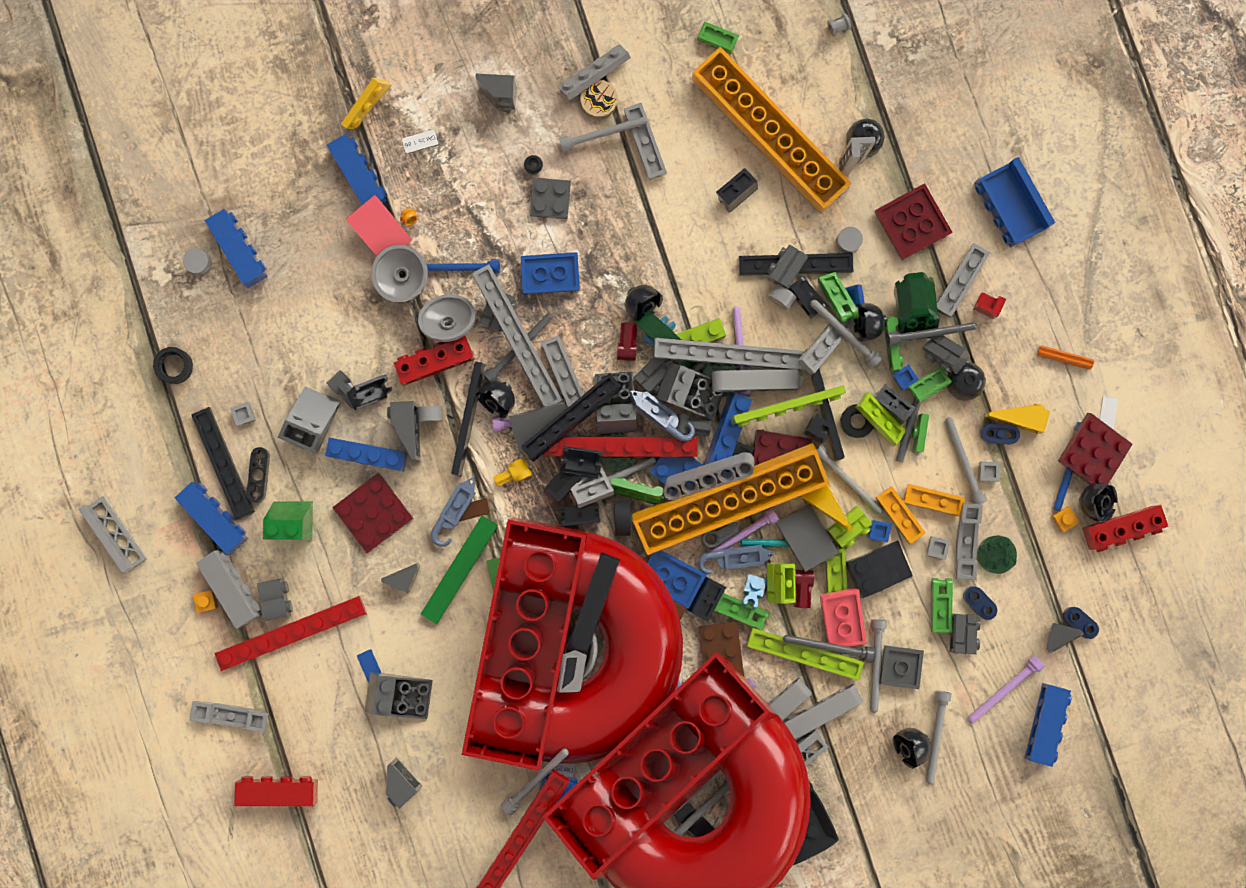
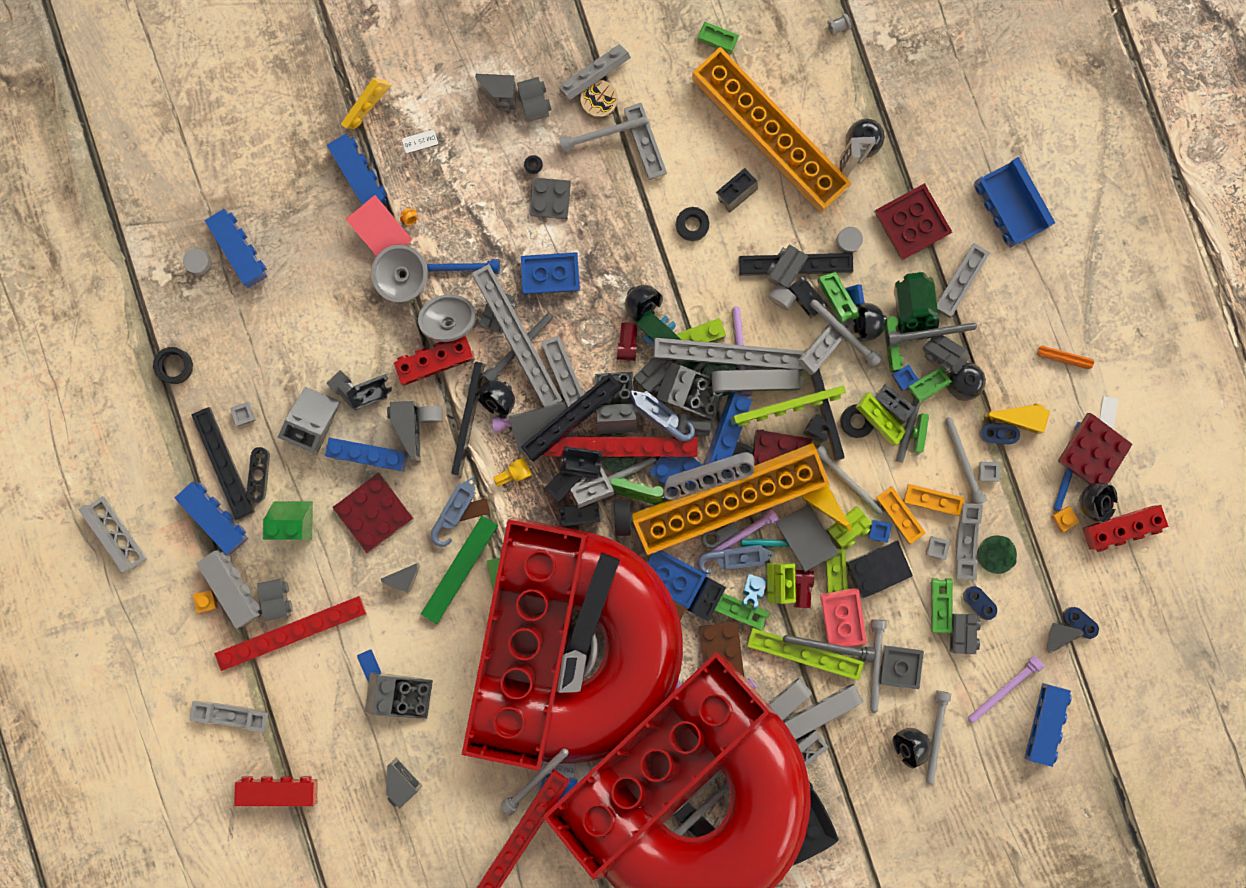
red panel [973,292,1006,319] -> none
none -> dark grey brick [517,77,552,122]
none -> black tyre [676,207,710,241]

